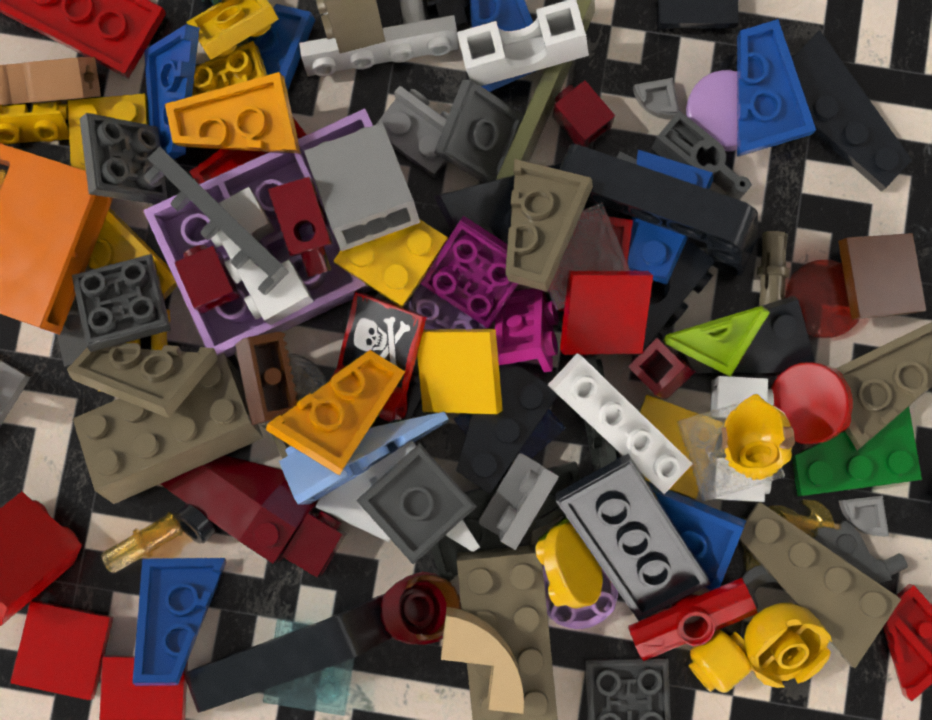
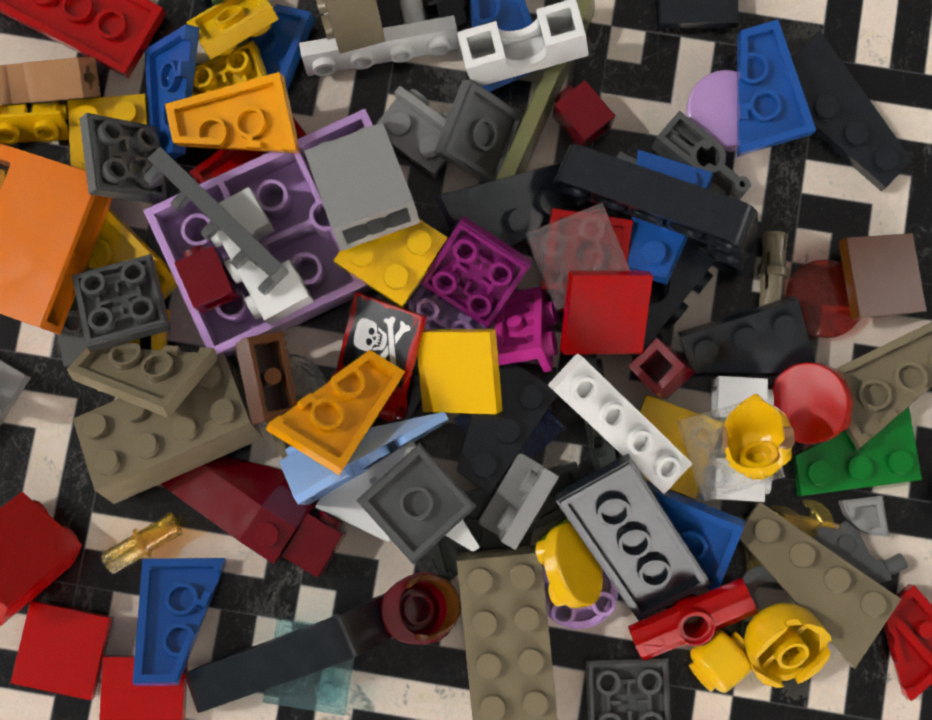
black tile [175,504,215,543] -> none
dark red torso [268,177,333,277] -> none
tan brick [441,607,524,714] -> none
dark tan wing [505,159,593,292] -> none
light grey tile [633,78,679,119] -> none
lime tile [663,306,770,377] -> none

